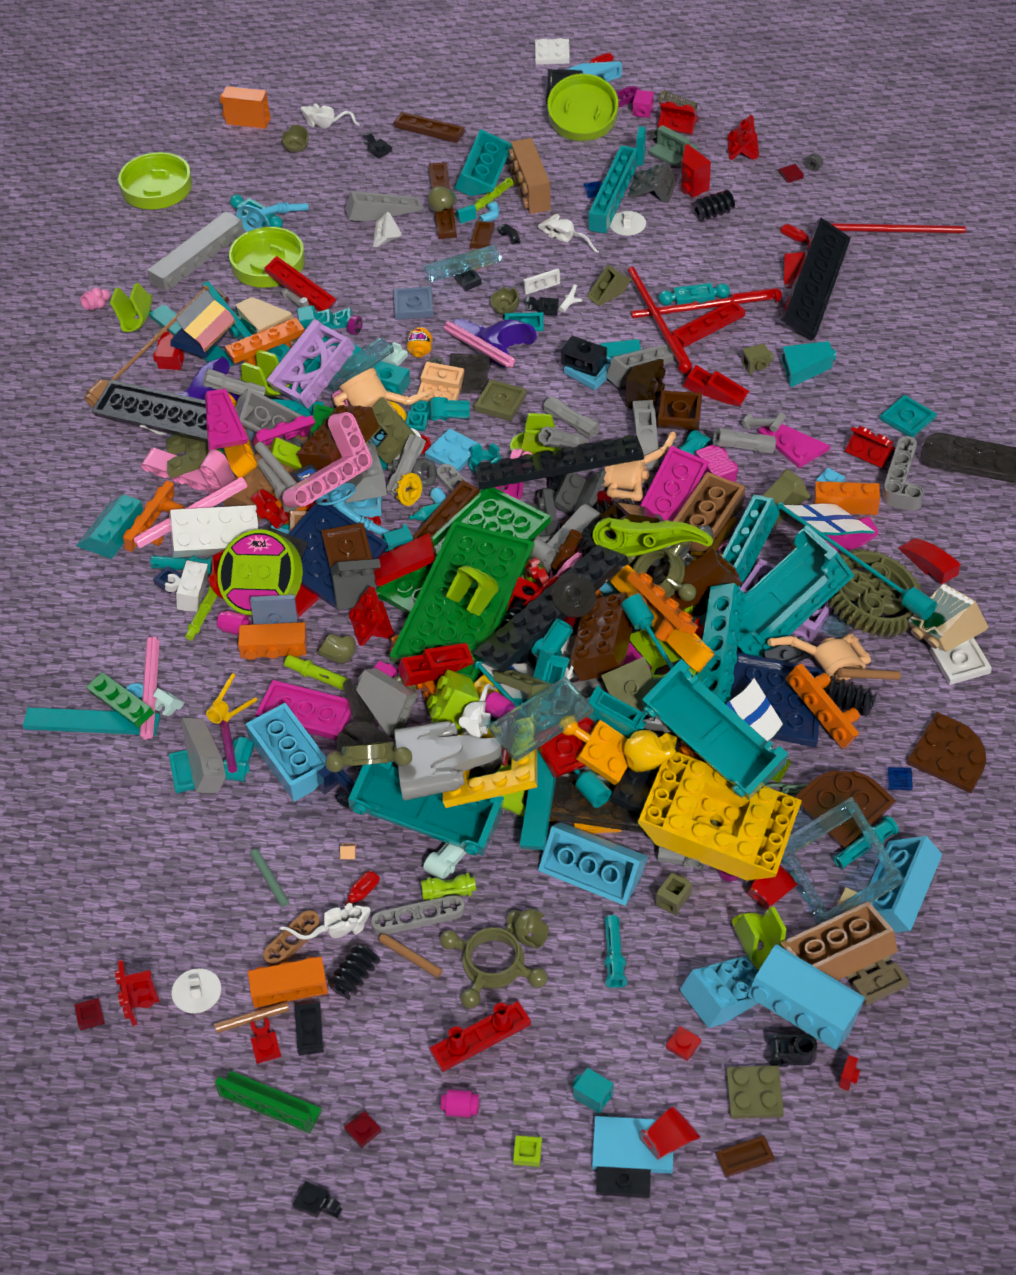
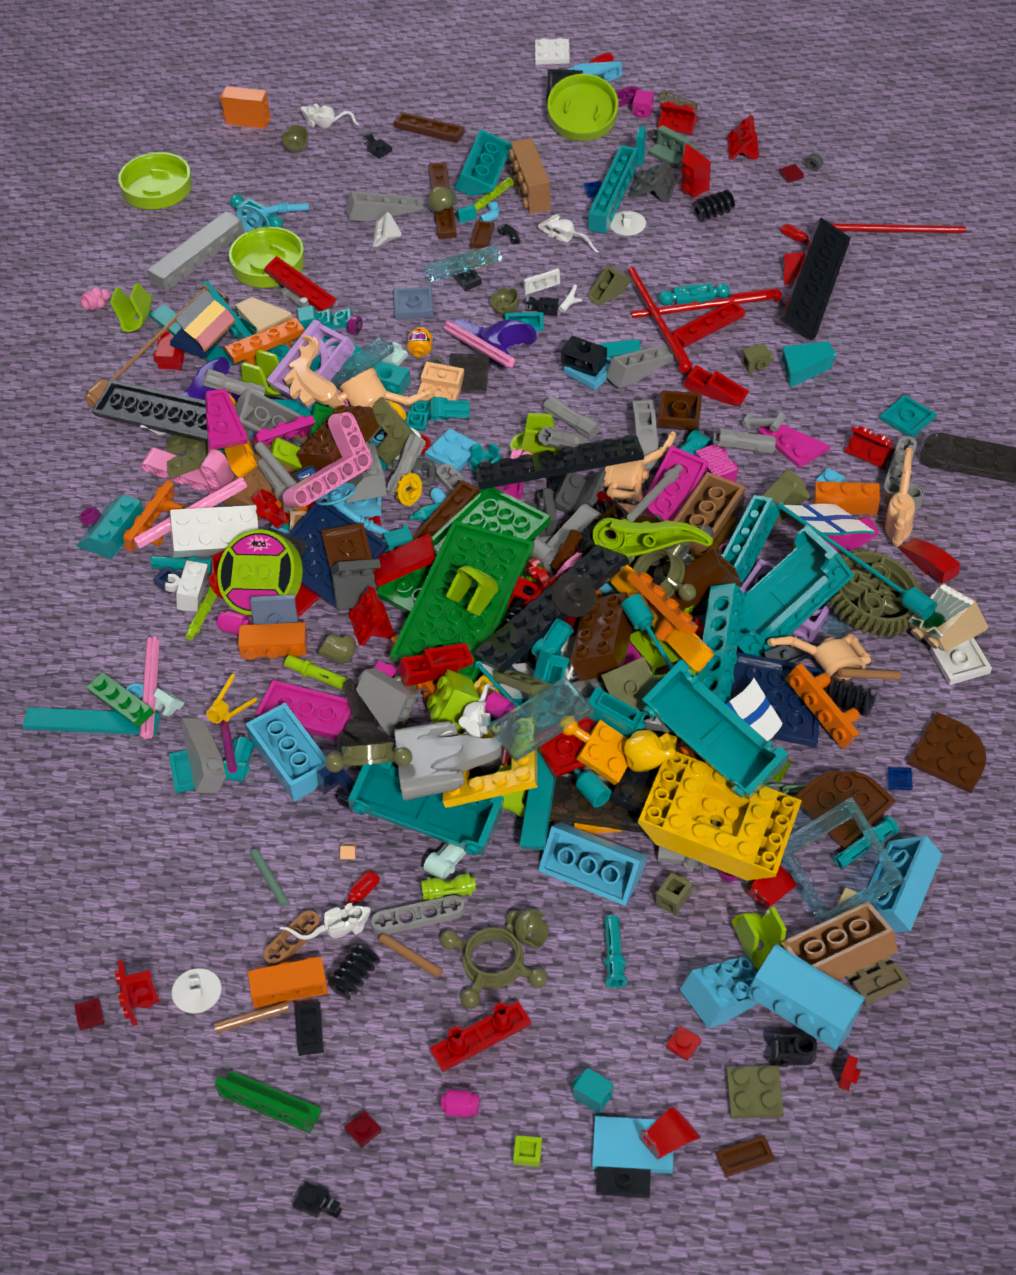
red plate [250,1017,282,1064] -> none
olive plate [474,379,527,421] -> none
dark brown slope [626,359,666,409] -> none
none -> magenta tile [79,507,101,526]
none -> light nougat animal [284,335,342,409]
none -> light grey bar [627,464,683,522]
none -> light nougat piece [885,448,915,547]

